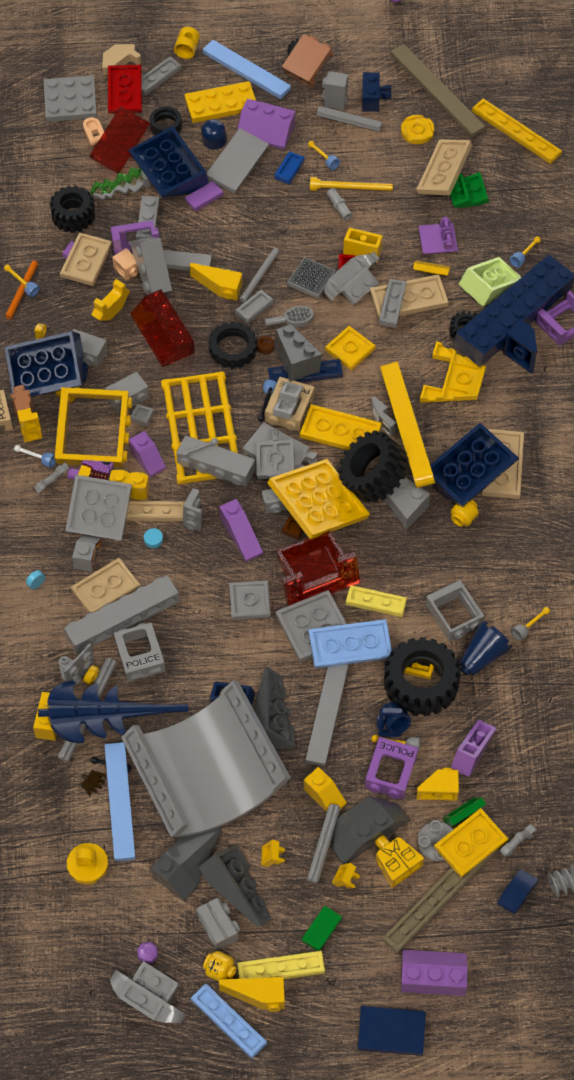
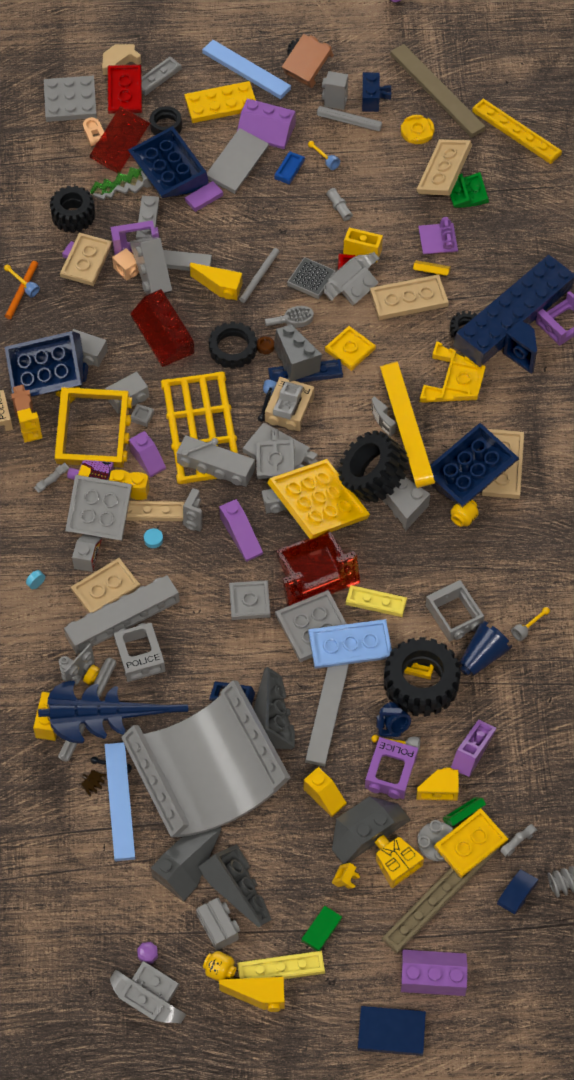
hinge [14,445,56,468] -> none
yellow tile [34,323,47,339] -> none
yellow tile [67,843,109,885] -> none
yellow piece [91,279,130,321] -> none
yellow wheel [174,27,200,59] -> none
light blue tile [191,984,267,1059] -> none
dark blue helmet [201,119,227,150] -> none
light grey tile [235,290,274,323] -> none
yellow tile [261,840,285,867] -> none
reddish brown tile [281,515,304,541] -> none
yellow plate [300,404,382,451] -> none
light grey axle [307,804,340,883] -> none
yellow piece [310,177,393,191] -> none
light grey tile [378,279,407,328] -> none
yellowish green slope [459,257,521,307] -> none
medium blue hinge [509,236,541,268] -> none

